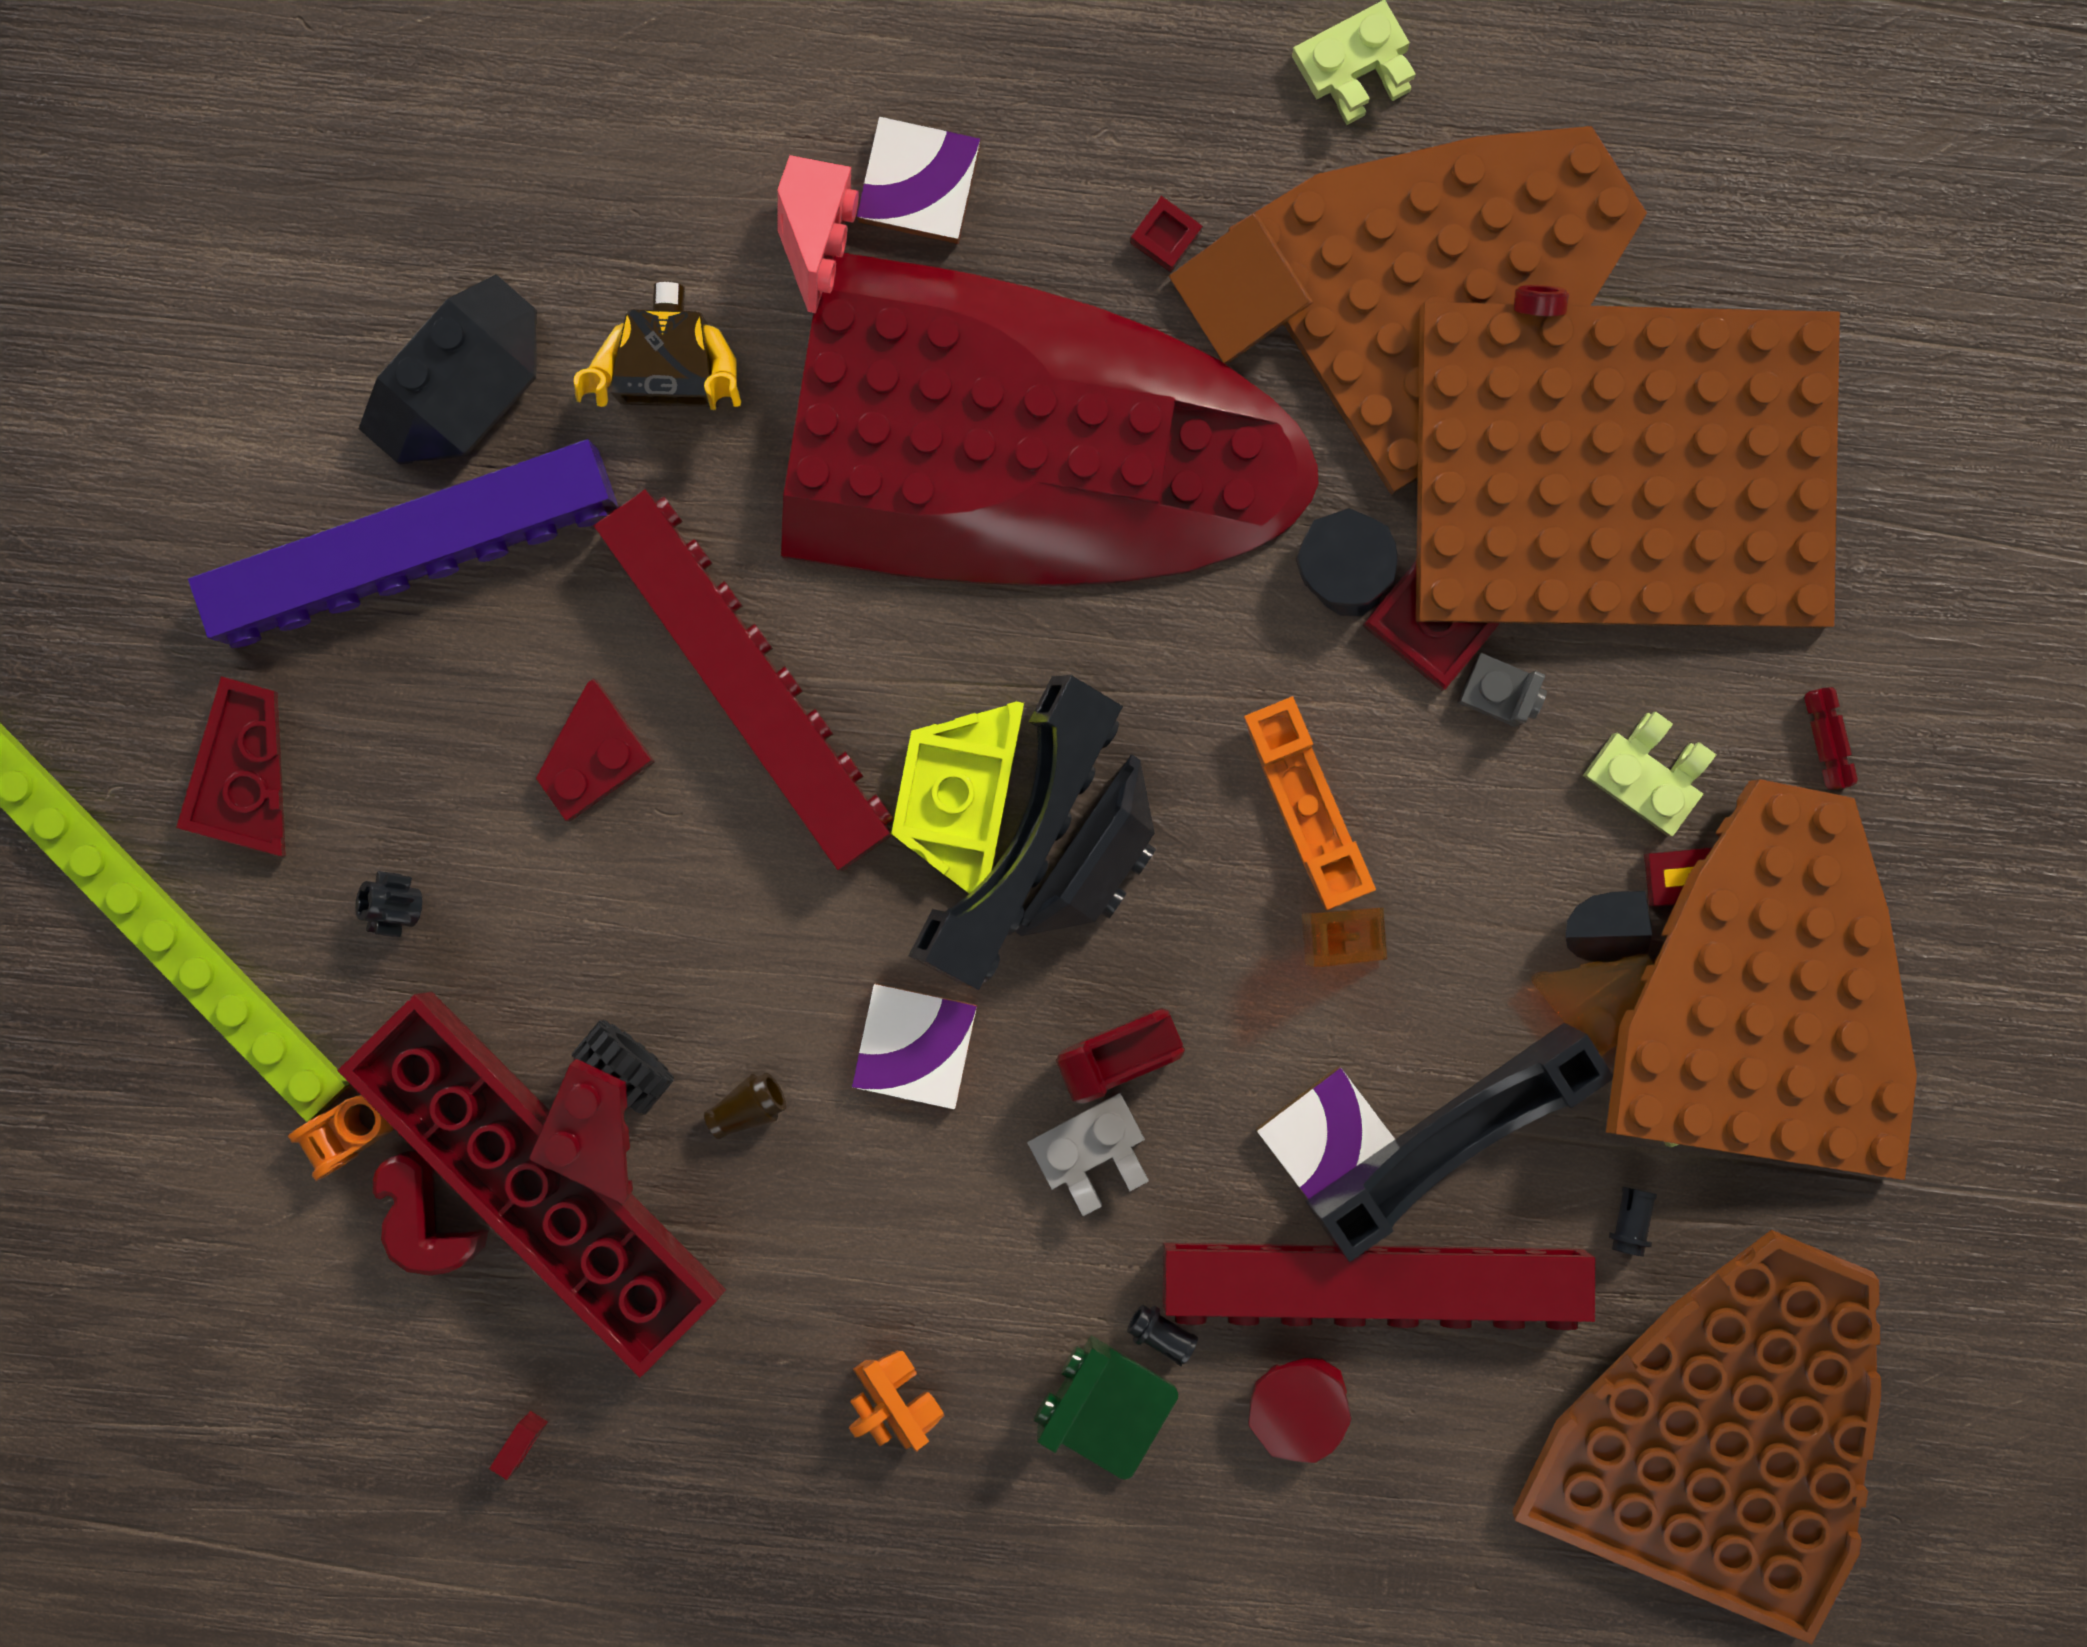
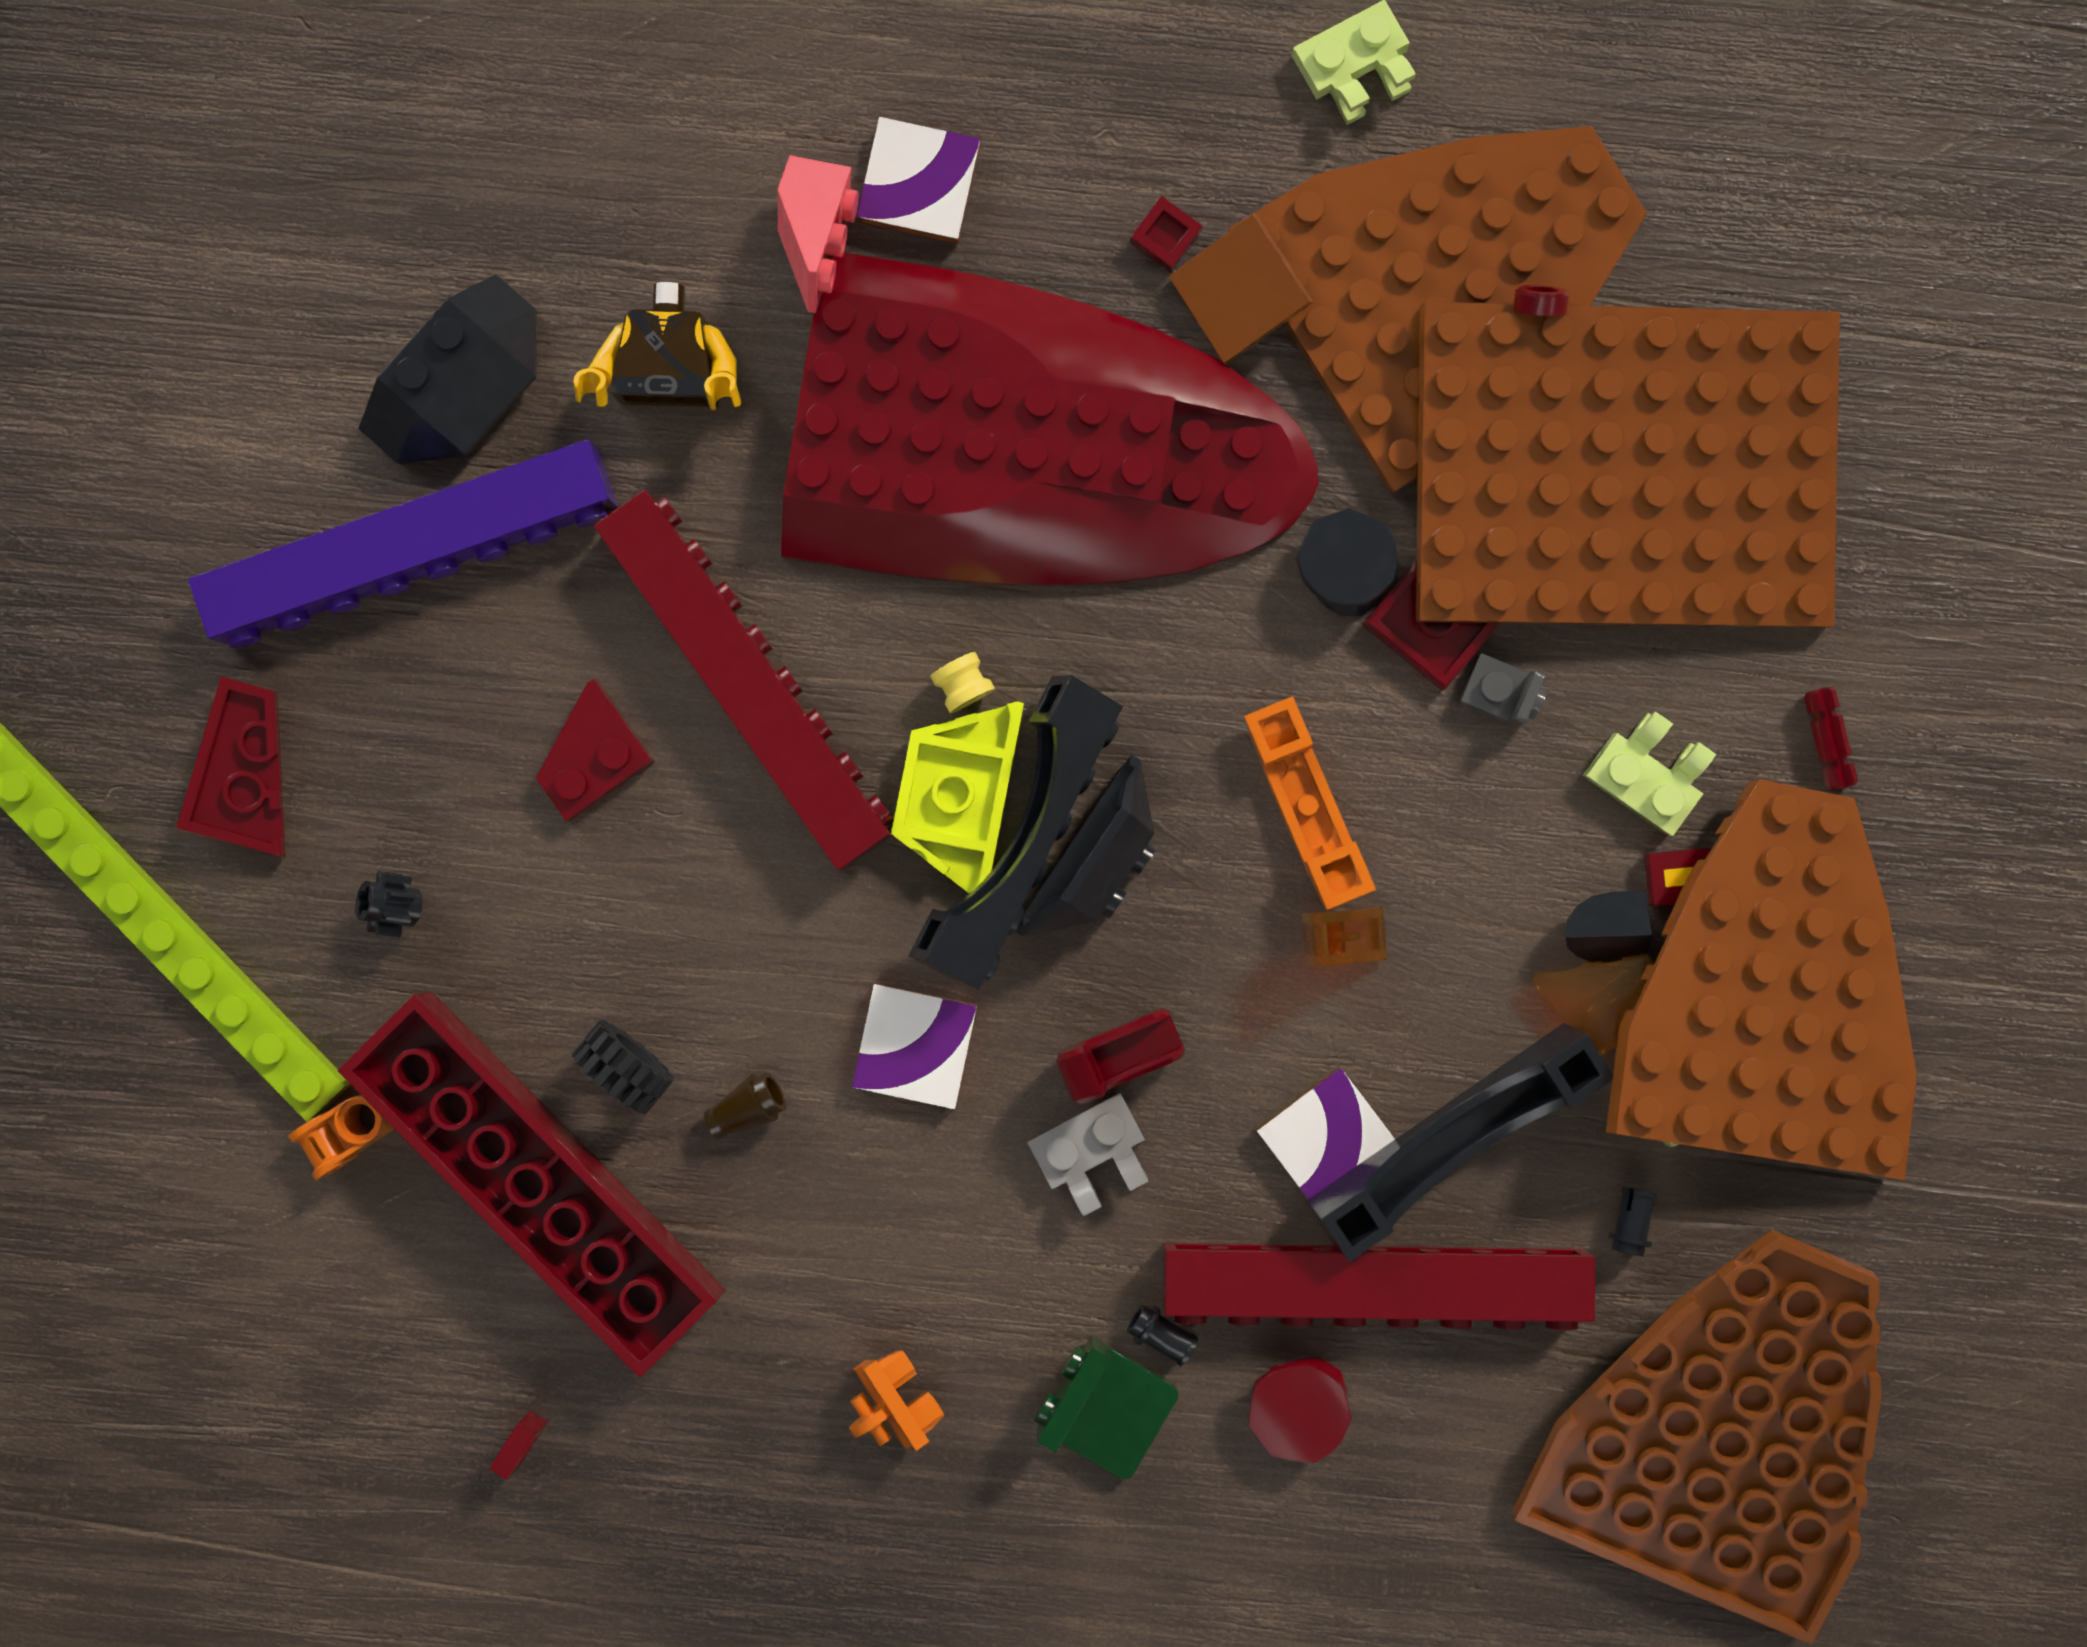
dark red animal [373,1151,489,1276] -> none
dark red wing [529,1059,633,1204] -> none
none -> light yellow wheel [930,652,995,714]

